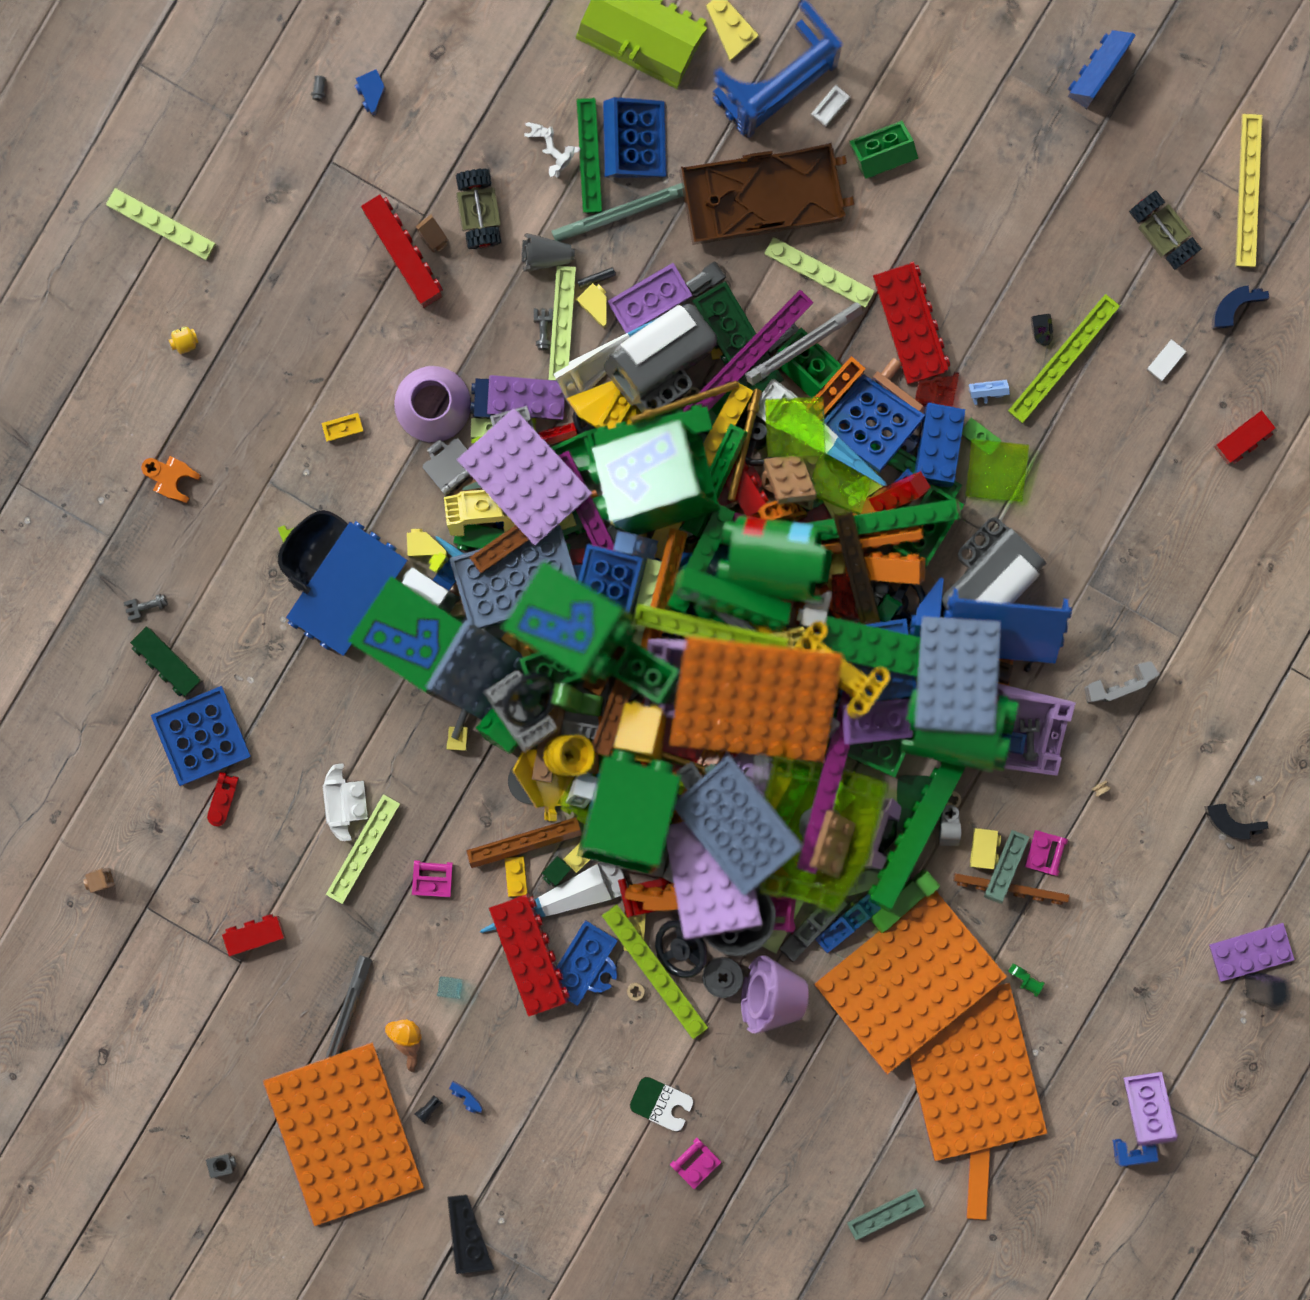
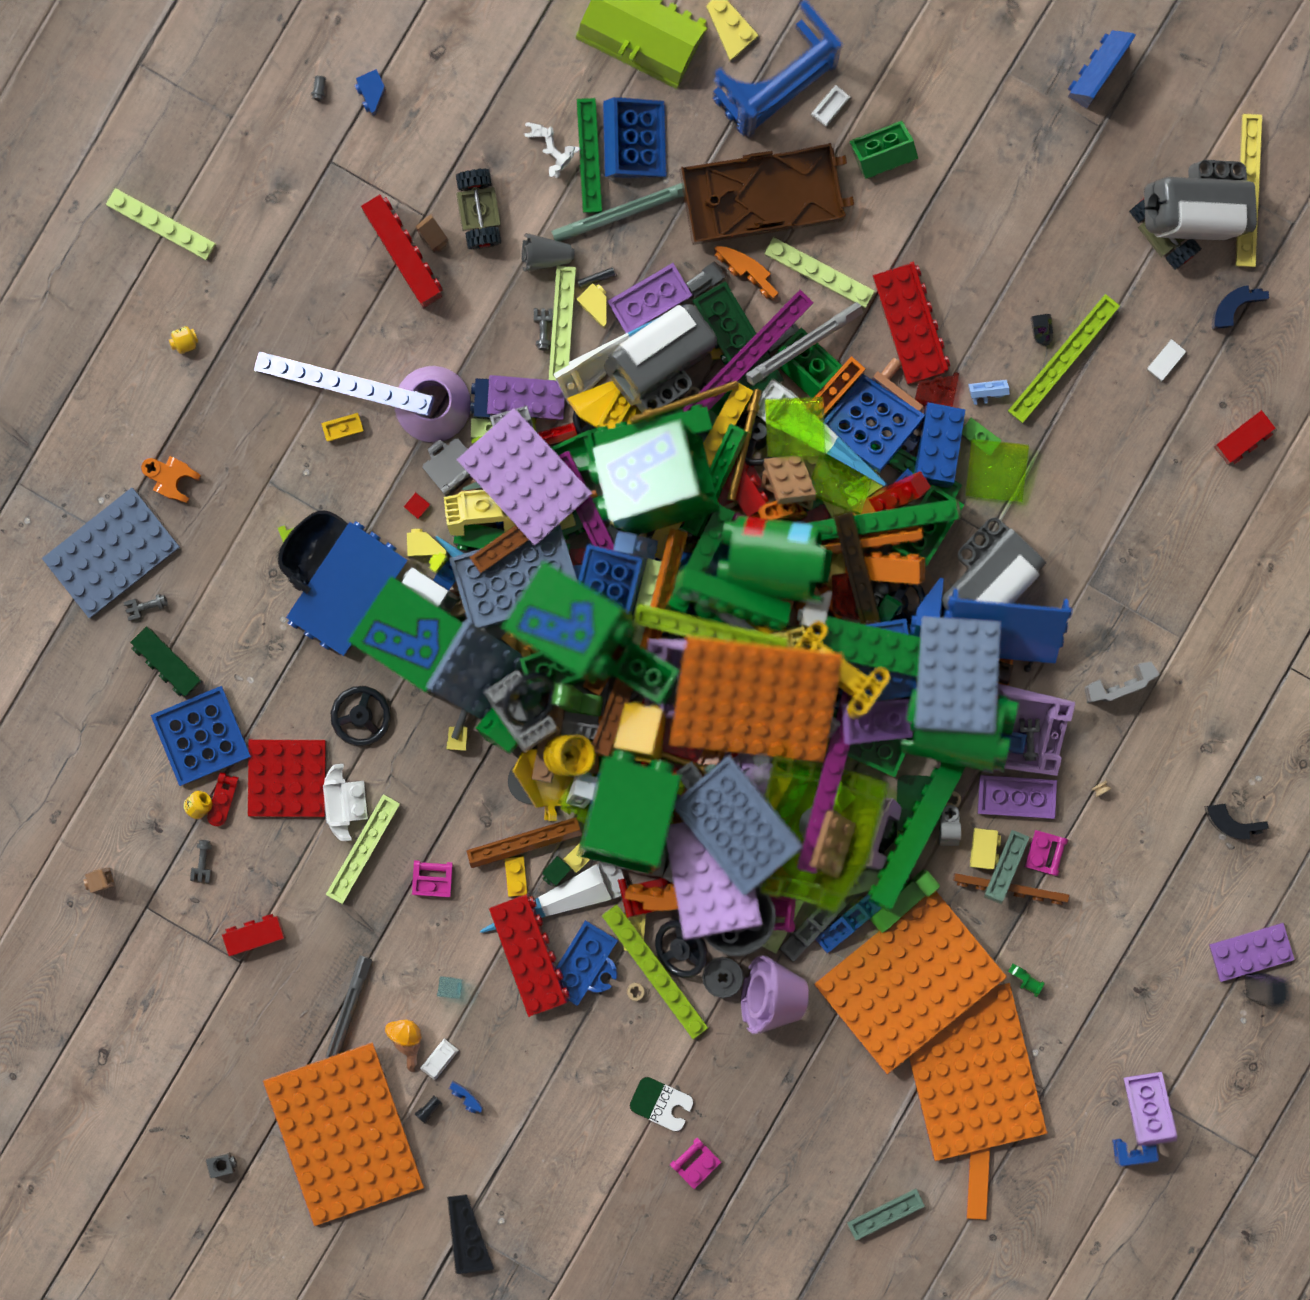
none -> sand blue plate [42,487,180,619]
none -> yellow head [184,791,212,819]
none -> dark grey hinge [190,840,212,883]
none -> red plate [248,739,326,817]
none -> plate [254,352,434,416]
none -> black piece [330,686,391,746]
none -> red tile [404,492,430,519]
none -> white tile [420,1039,459,1080]
none -> orange slope [714,245,778,300]
none -> medium lavender plate [977,775,1057,819]
none -> dark grey piece [1144,160,1257,240]

